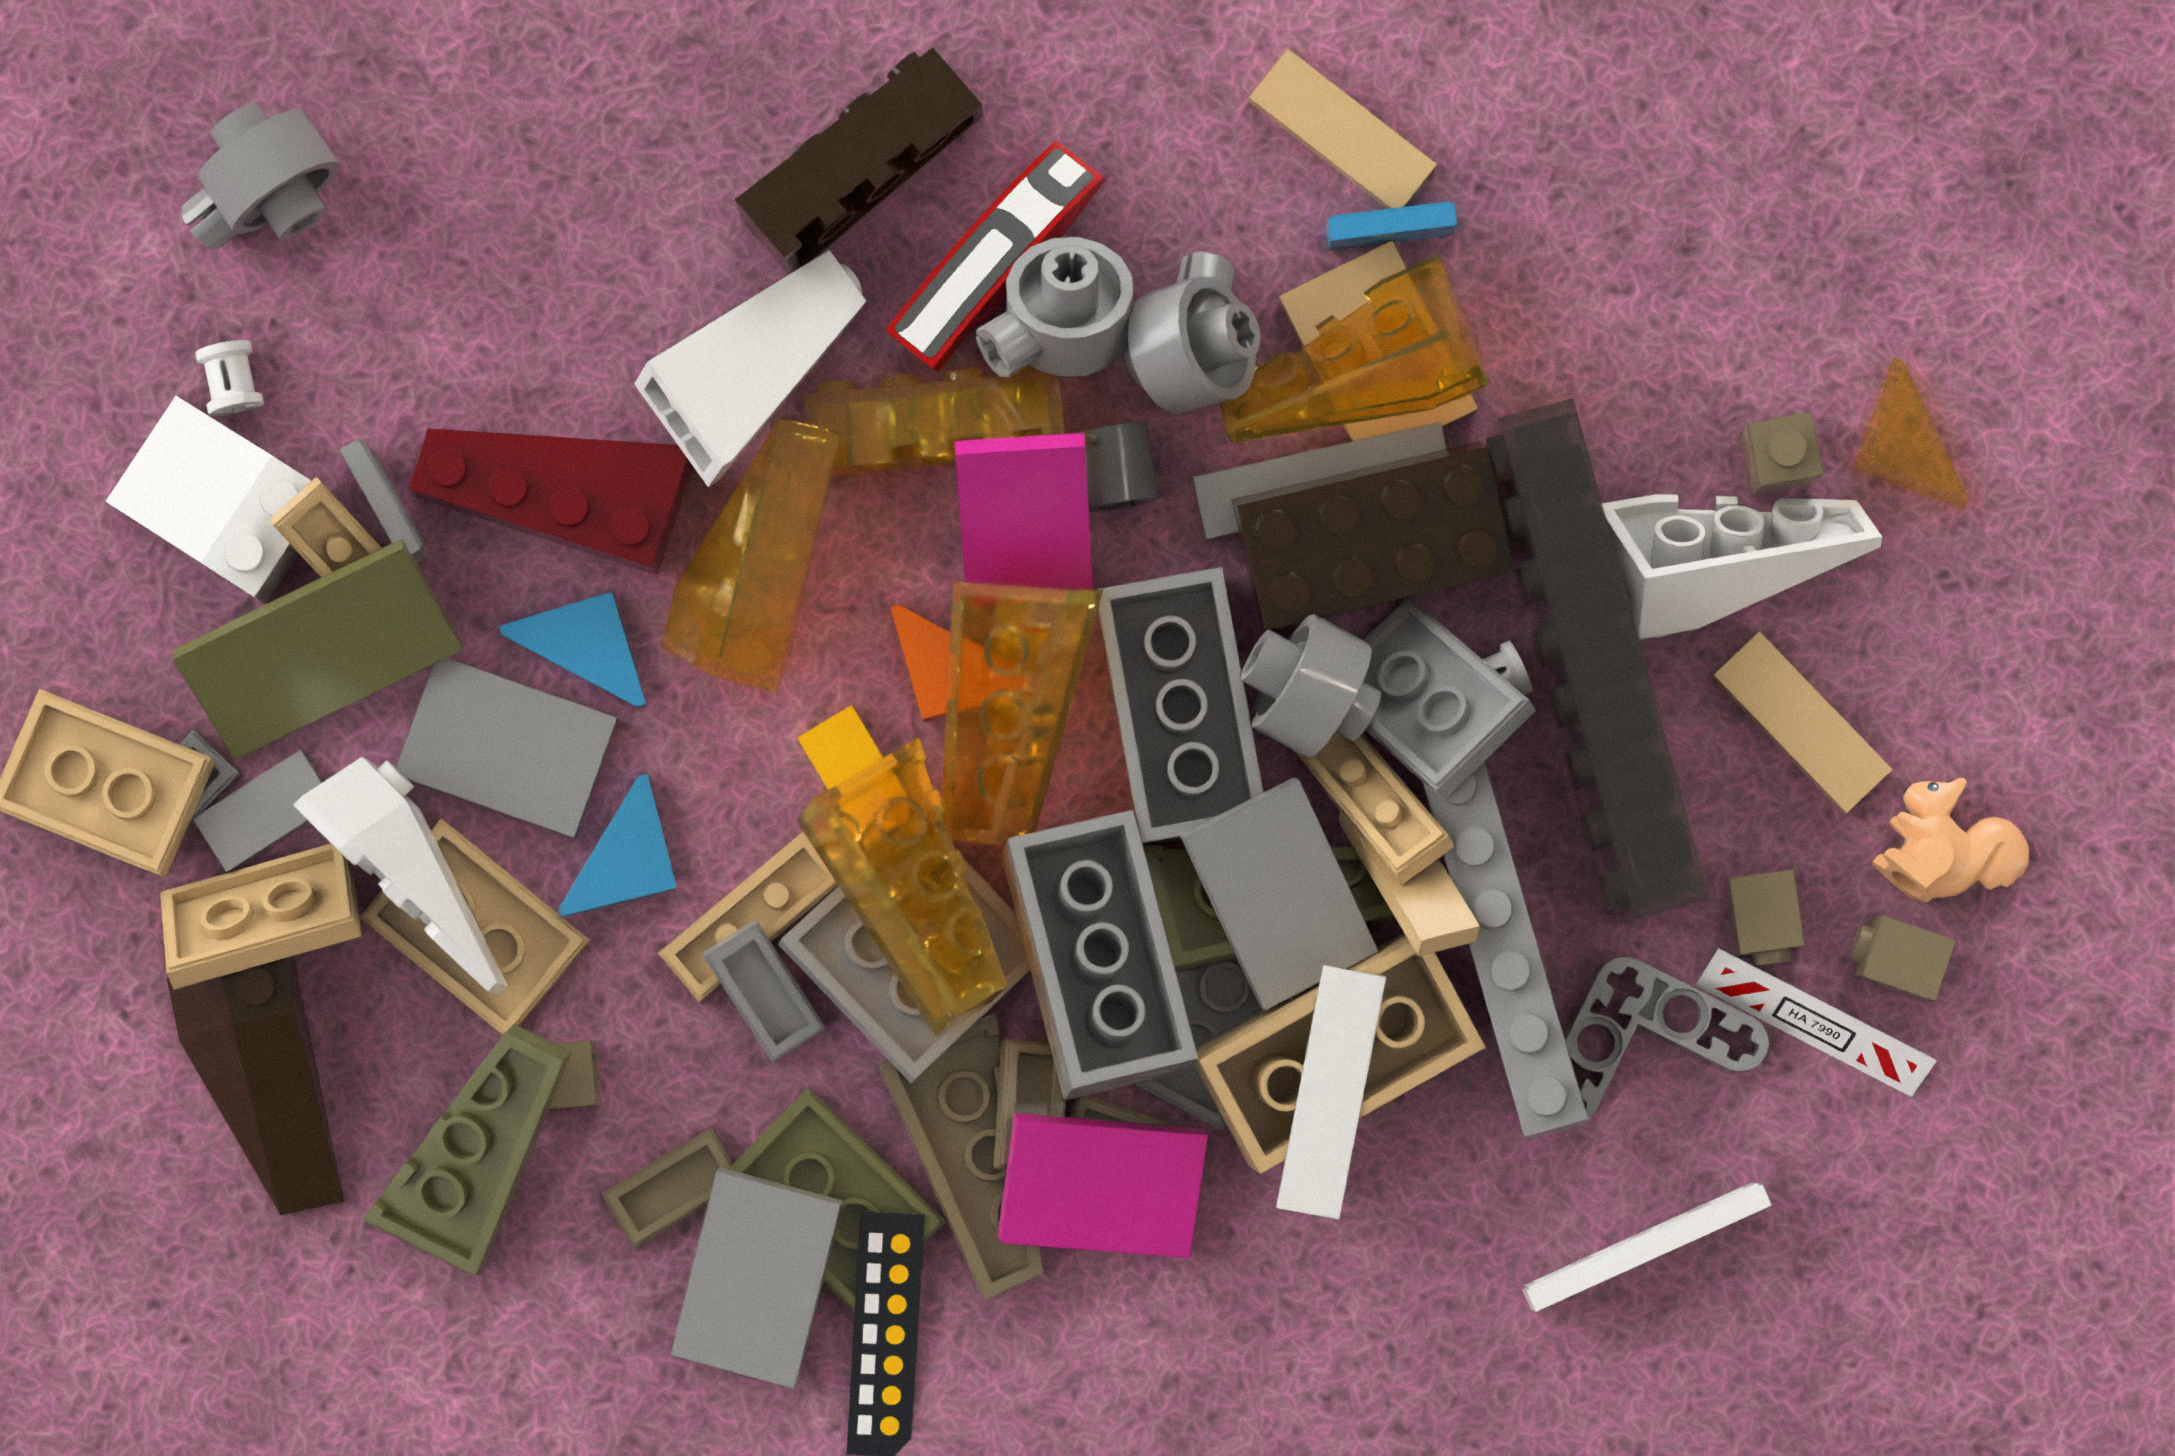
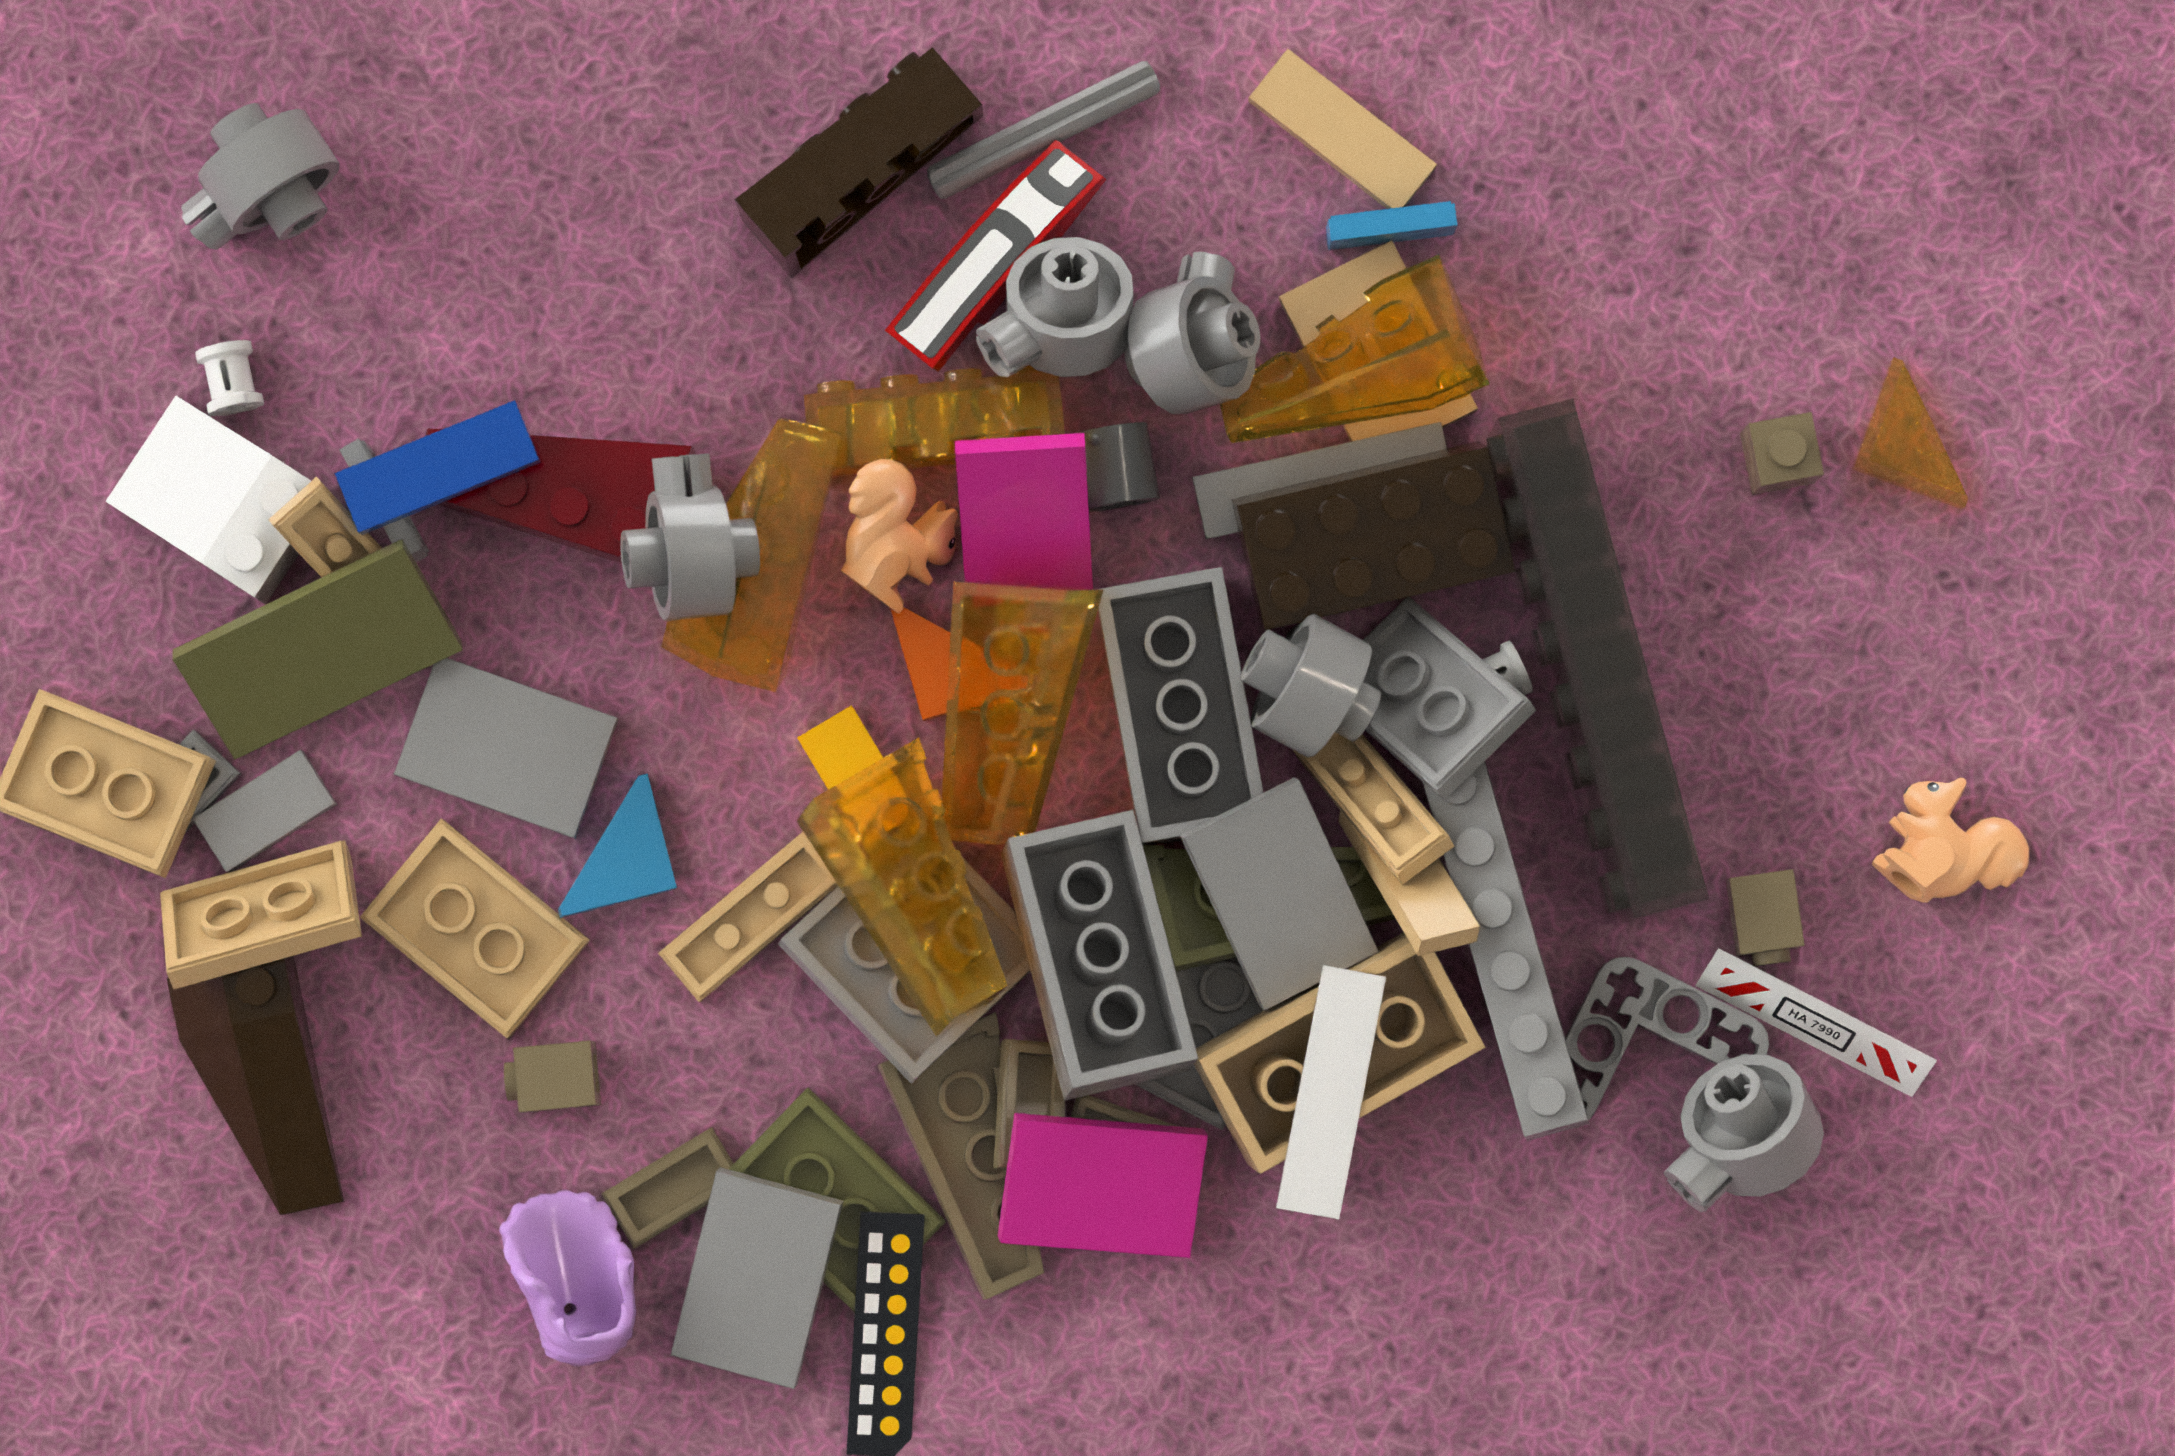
white wedge [293,757,508,997] -> none
olive wing [362,1024,572,1276] -> none
dark azure tile [499,592,647,708] -> none
white slope [634,250,866,487] -> none
light grey tile [702,919,826,1063] -> none
white tile [1522,1183,1772,1312] -> none
white wedge [1596,494,1882,640] -> none
tan tile [1711,631,1893,814] -> none
dark tan brick [1849,915,1956,1002] -> none
none -> blue tile [335,400,541,535]
none -> lavender piece [499,1190,636,1366]
none -> light grey piece [620,453,760,621]
none -> light nougat animal [840,459,958,614]
none -> light grey axle [927,61,1160,199]
none -> light grey piece [1663,1054,1824,1212]

